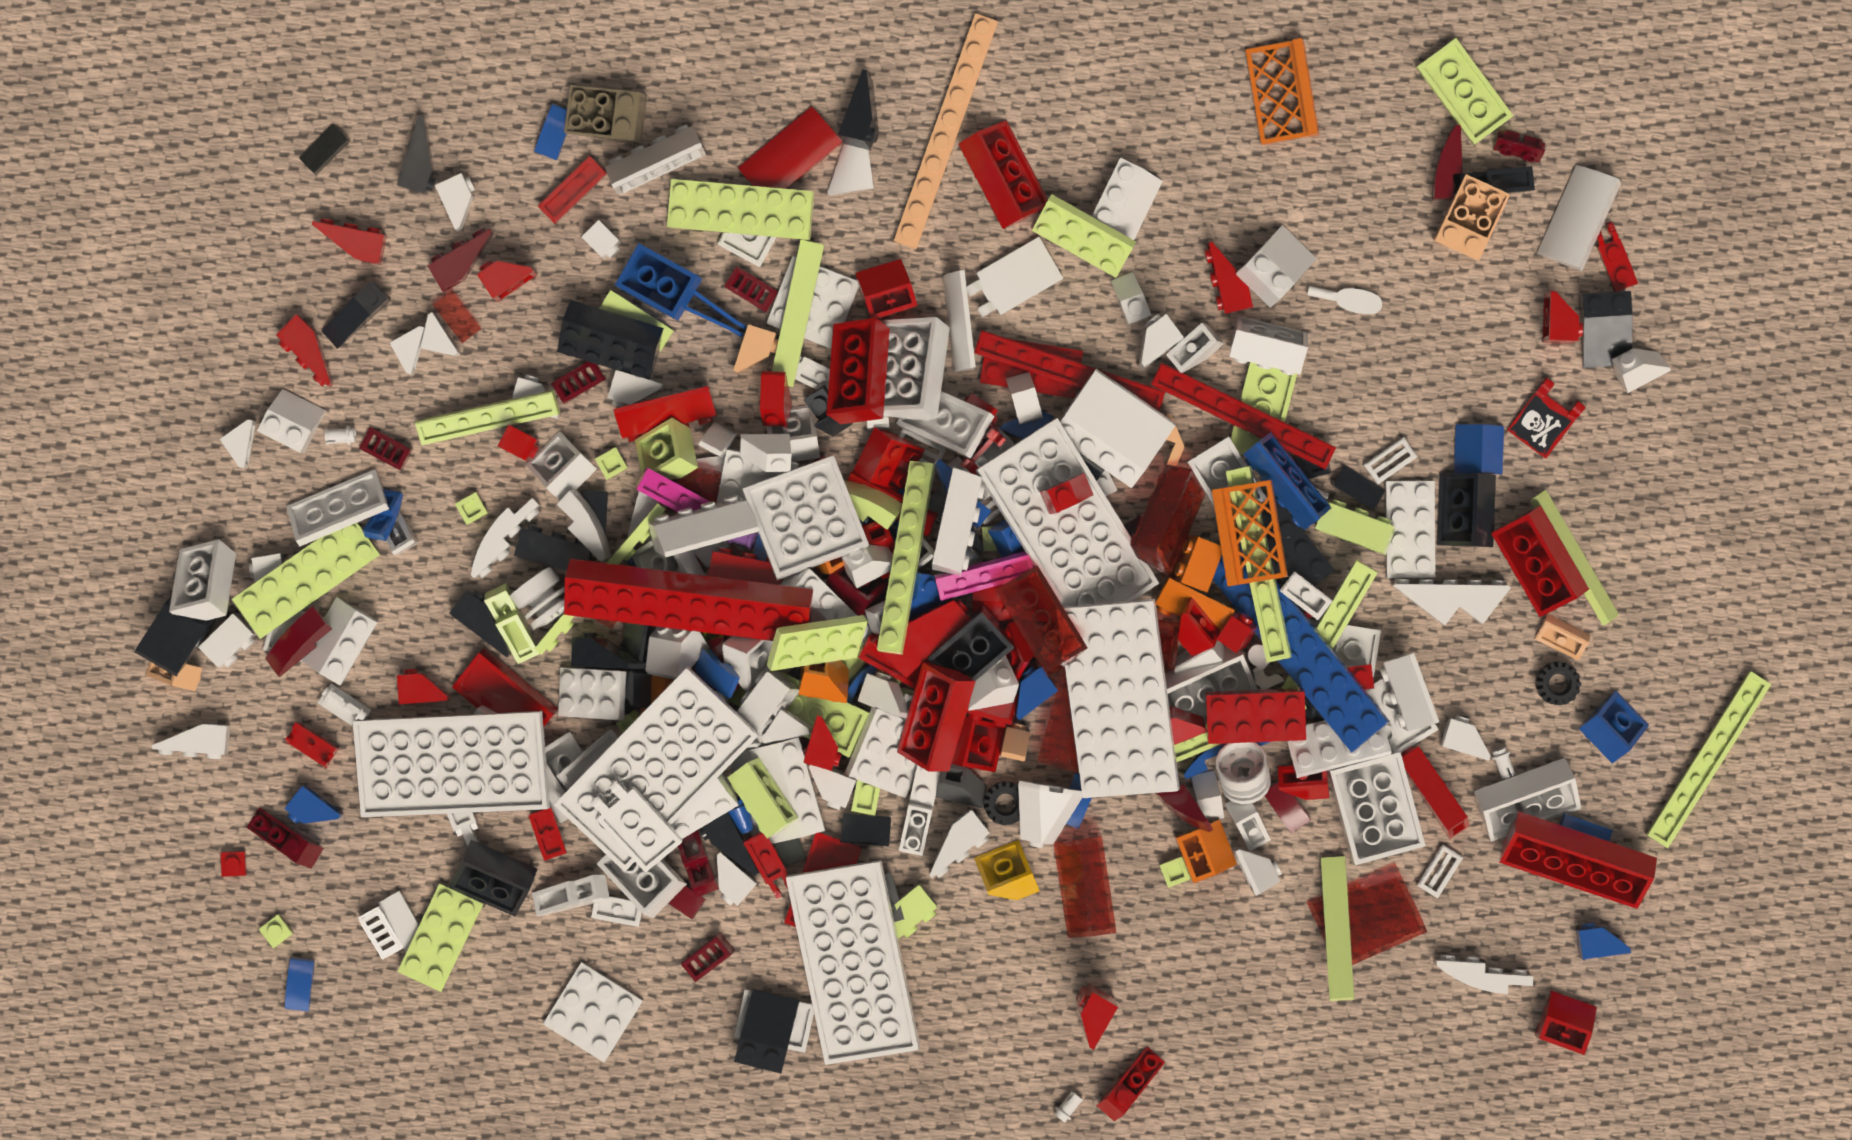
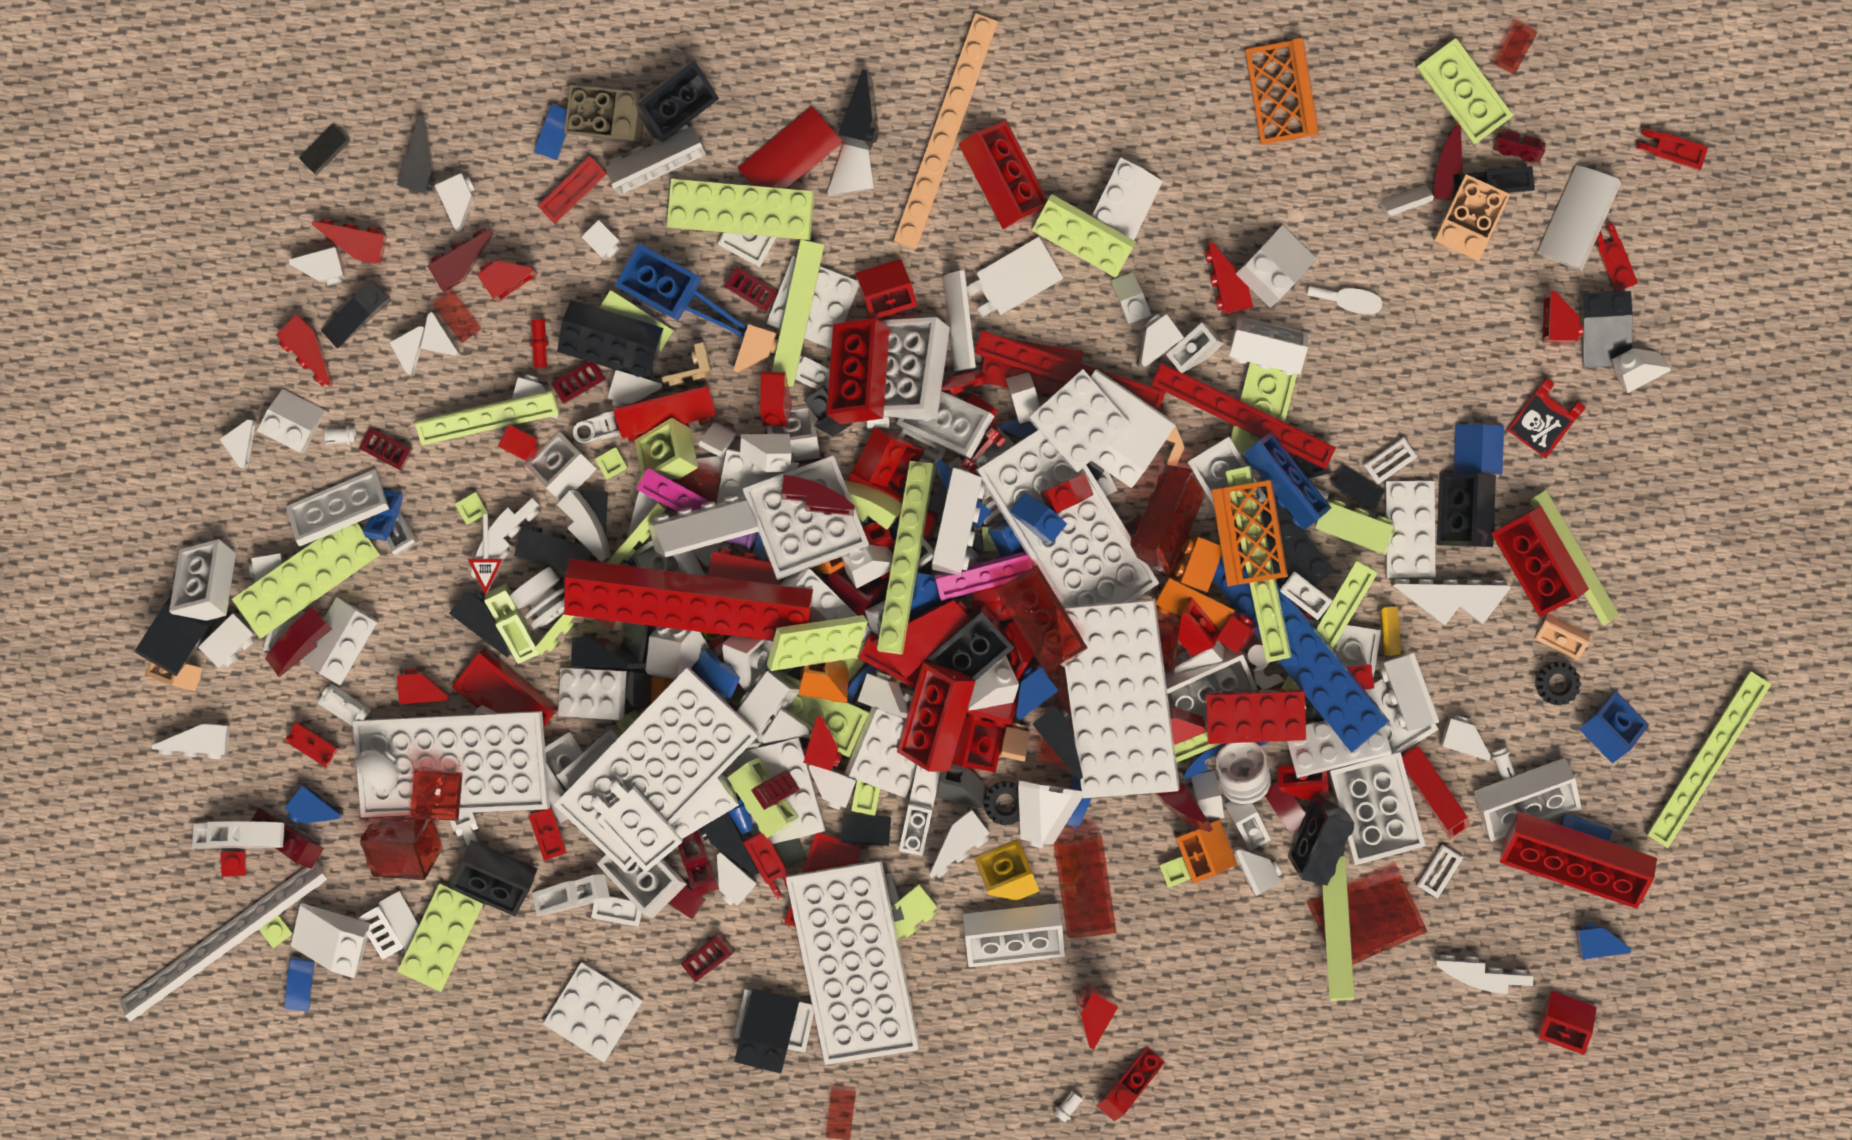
none -> white plate [119,861,327,1021]
none -> white slope [192,821,284,849]
none -> white slope [289,247,346,286]
none -> white slope [291,903,371,978]
none -> white cylinder [350,750,399,796]
none -> clear red slope [360,811,443,880]
none -> clear red slope [409,767,463,821]
none -> piece [468,513,503,595]
none -> red pin [530,319,549,368]
none -> white piece [573,411,621,444]
none -> black slope [636,59,719,142]
none -> tan bracket [662,342,713,388]
none -> dark red slope [751,771,799,810]
none -> dark red slope [781,474,855,516]
none -> clear red tile [826,1089,856,1140]
none -> red dish [941,372,986,394]
none -> white slope [963,903,1065,967]
none -> blue slope [1009,493,1067,543]
none -> white plate [1028,370,1131,473]
none -> black slope [1032,705,1083,781]
none -> black slope [1288,794,1354,886]
none -> yellow slope [1380,606,1401,656]
none -> white slope [1381,185,1434,217]
none -> clear red tile [1493,21,1537,75]
none -> red hinge [1636,129,1708,171]

